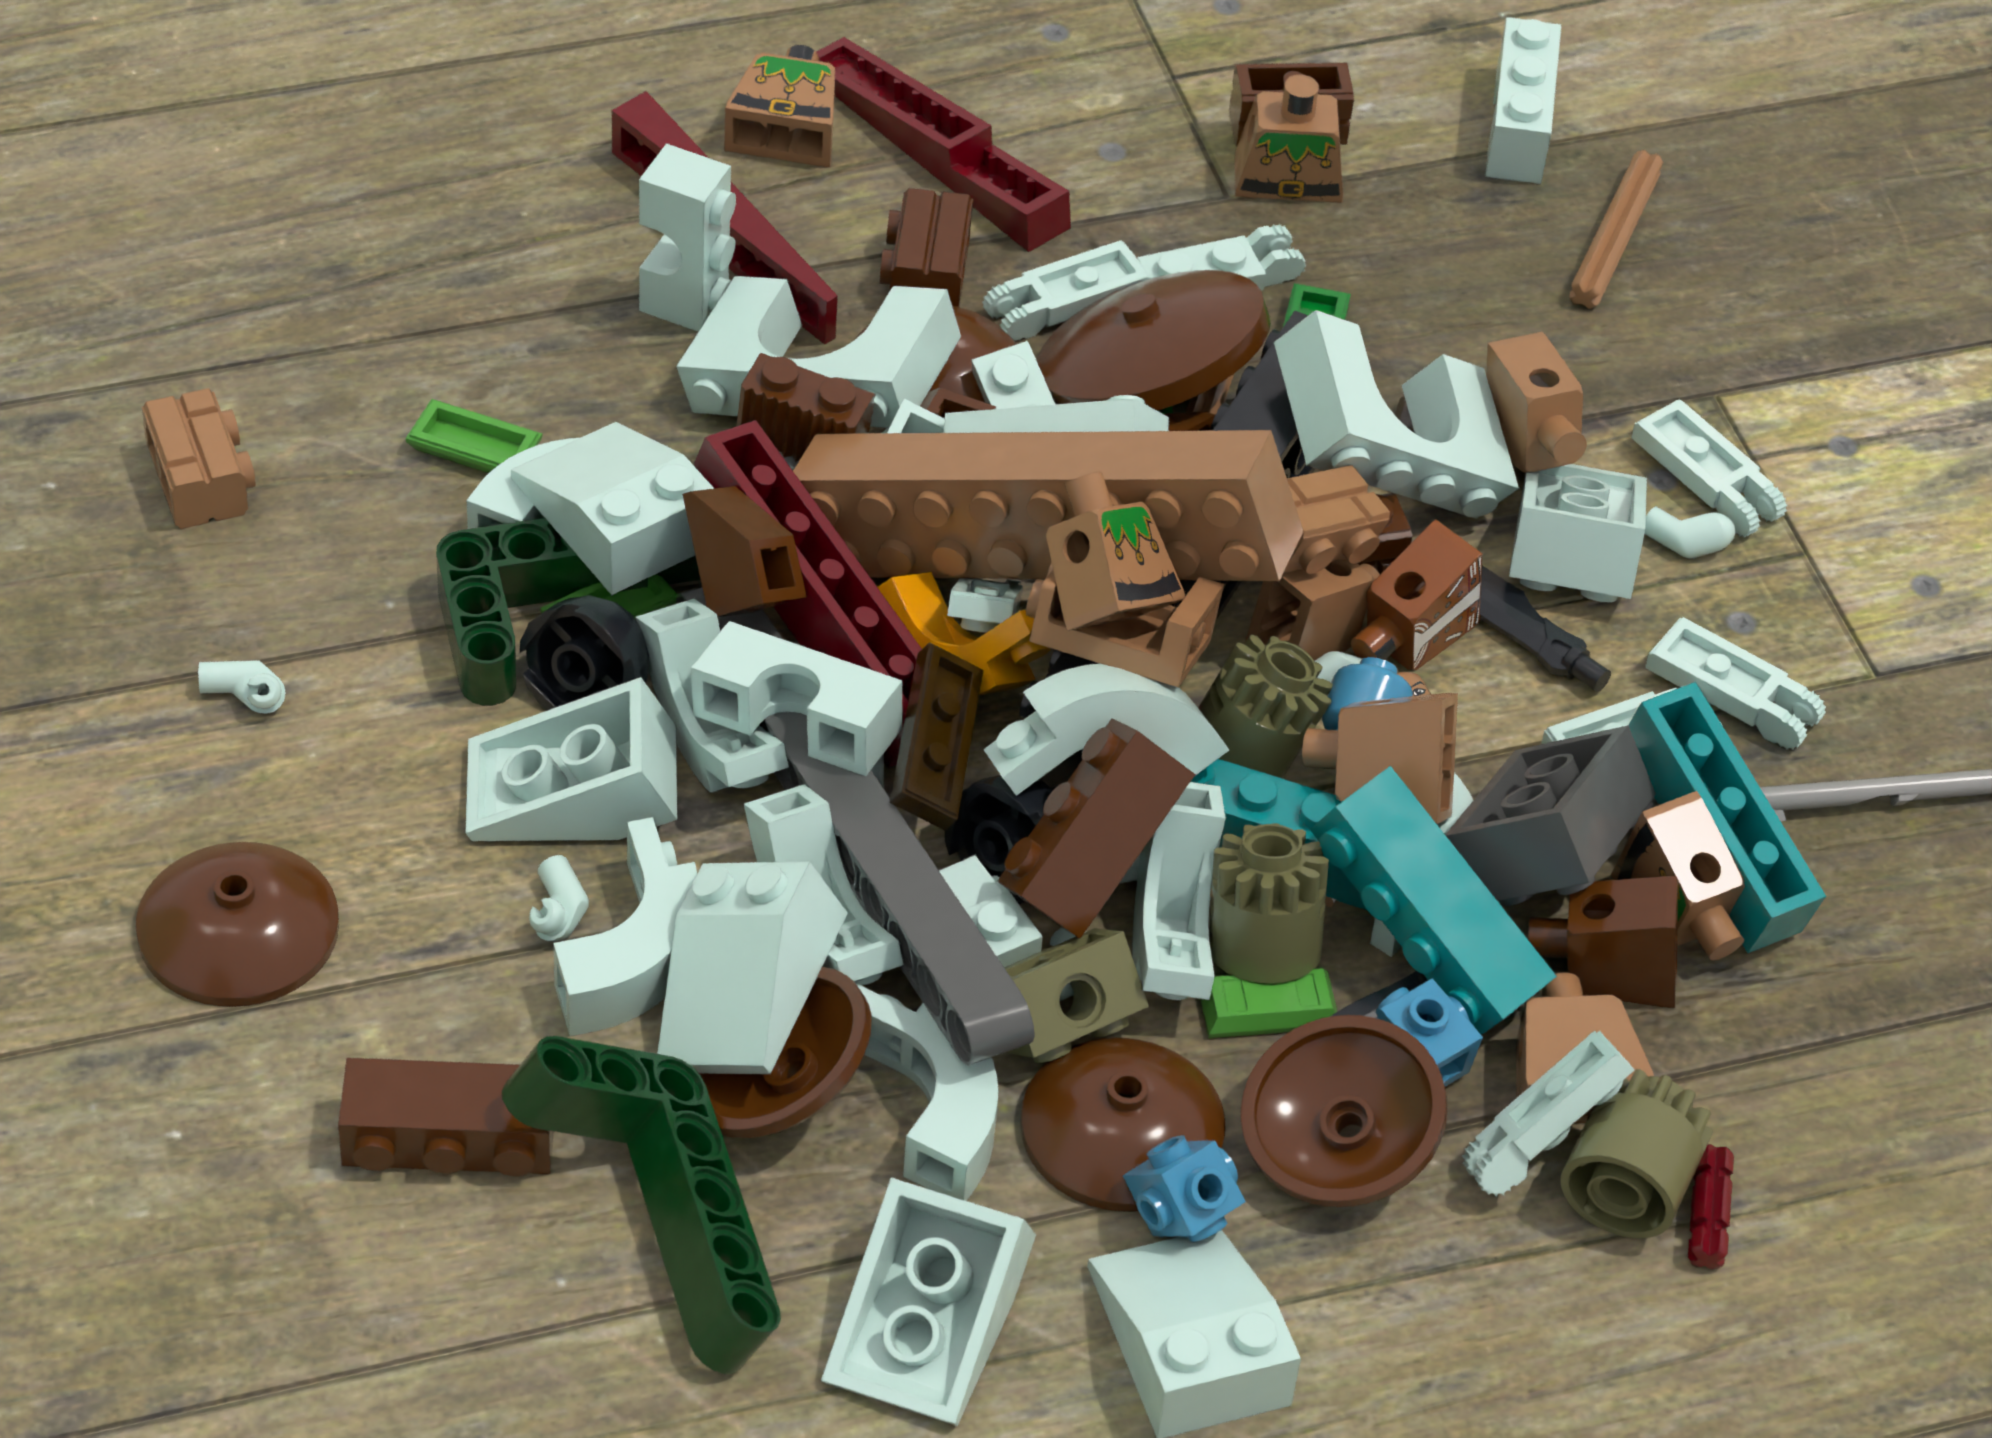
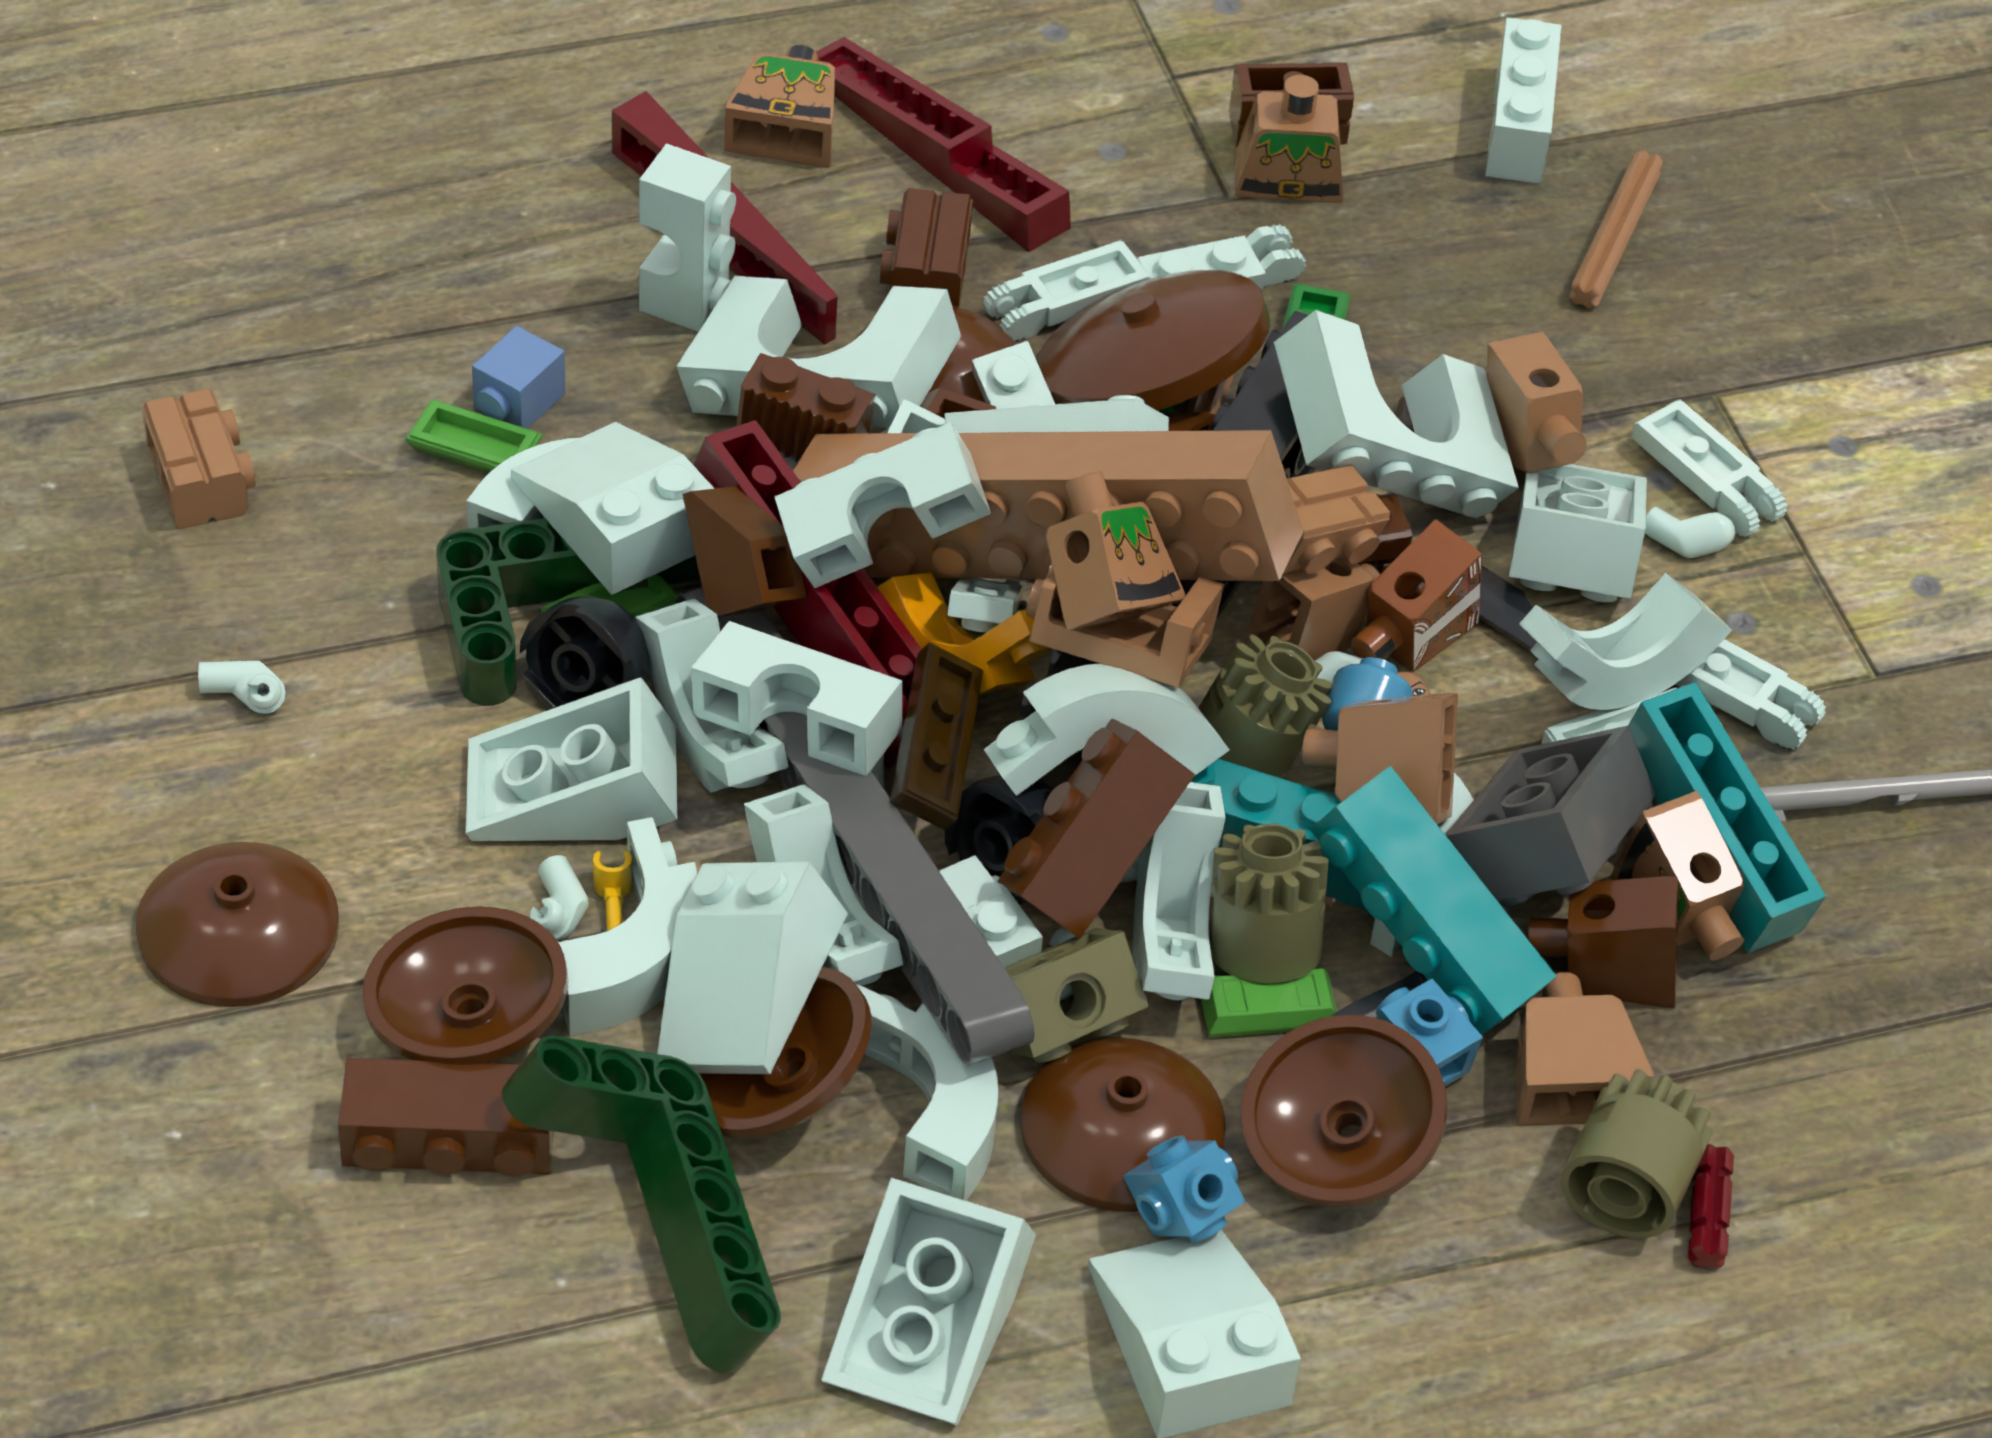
light aqua hinge [1462,1031,1635,1196] -> none
none -> reddish brown dish [363,907,568,1065]
none -> medium blue brick [472,325,565,429]
none -> yellow hand [593,850,633,931]
none -> light aqua arch [775,422,991,588]
none -> light aqua arch [1519,573,1732,710]

